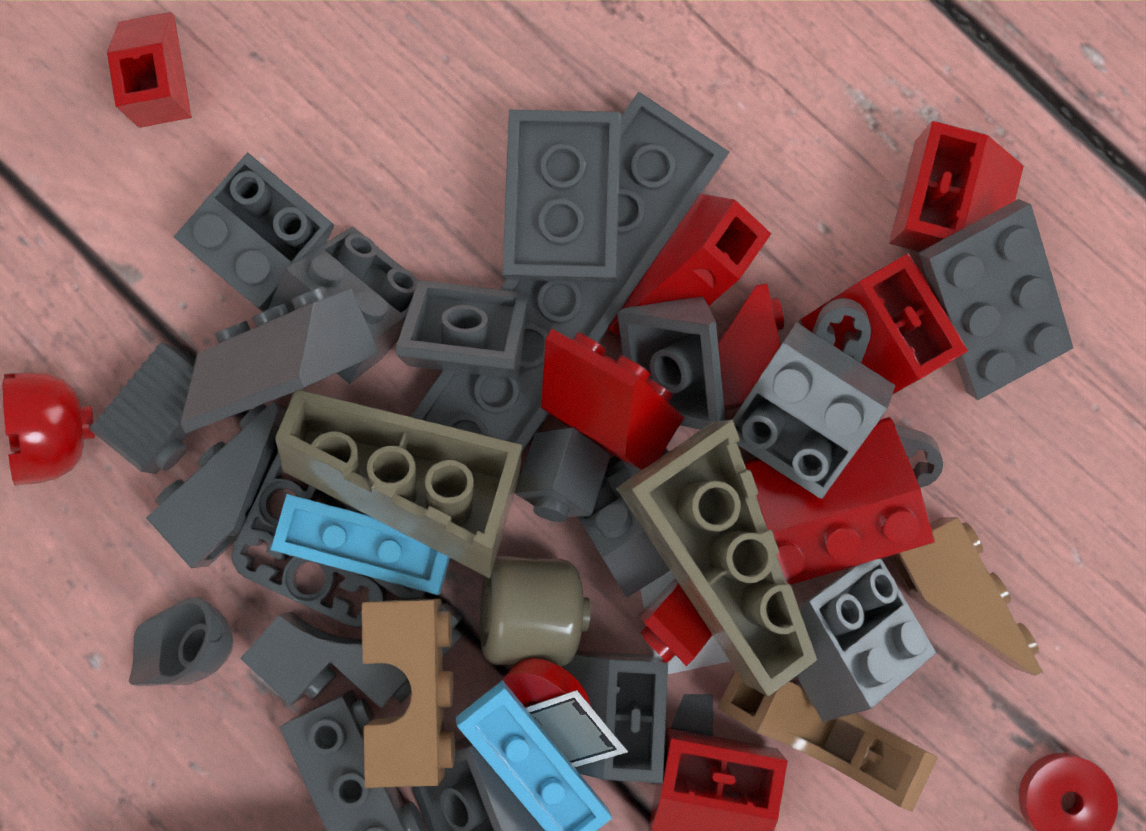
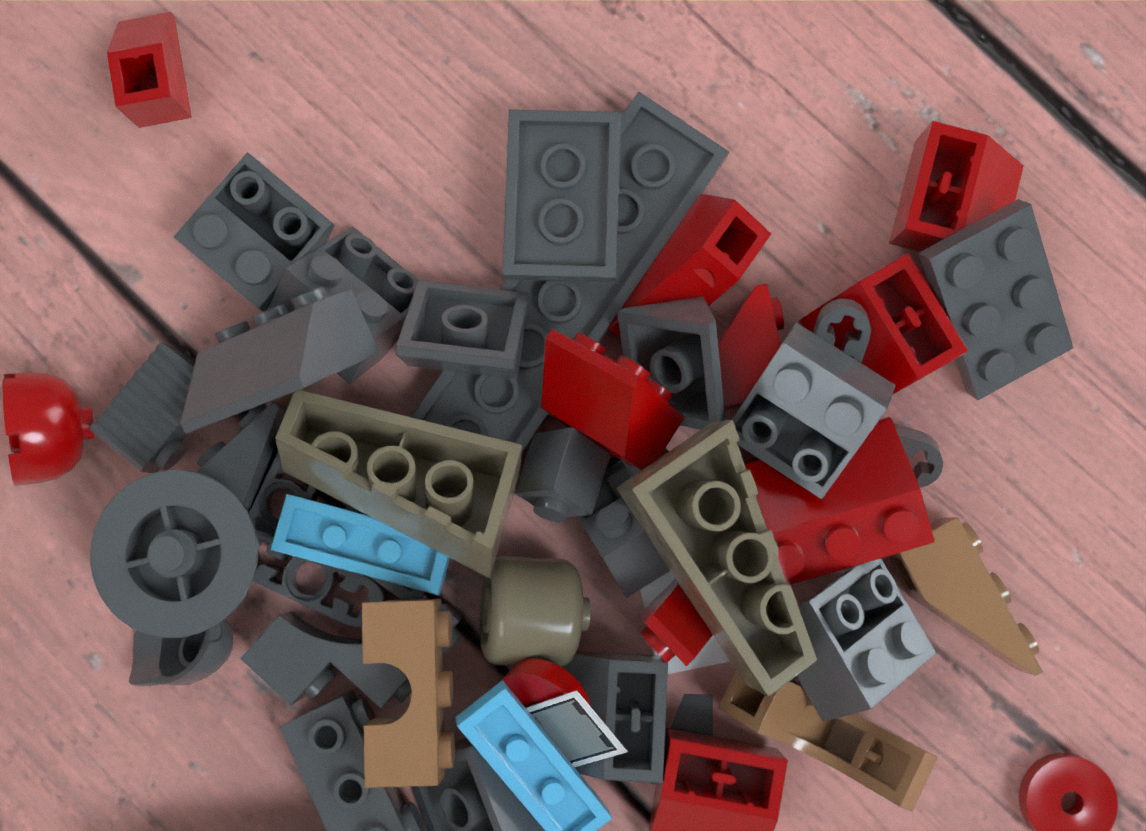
none -> dark grey wheel [90,470,258,638]

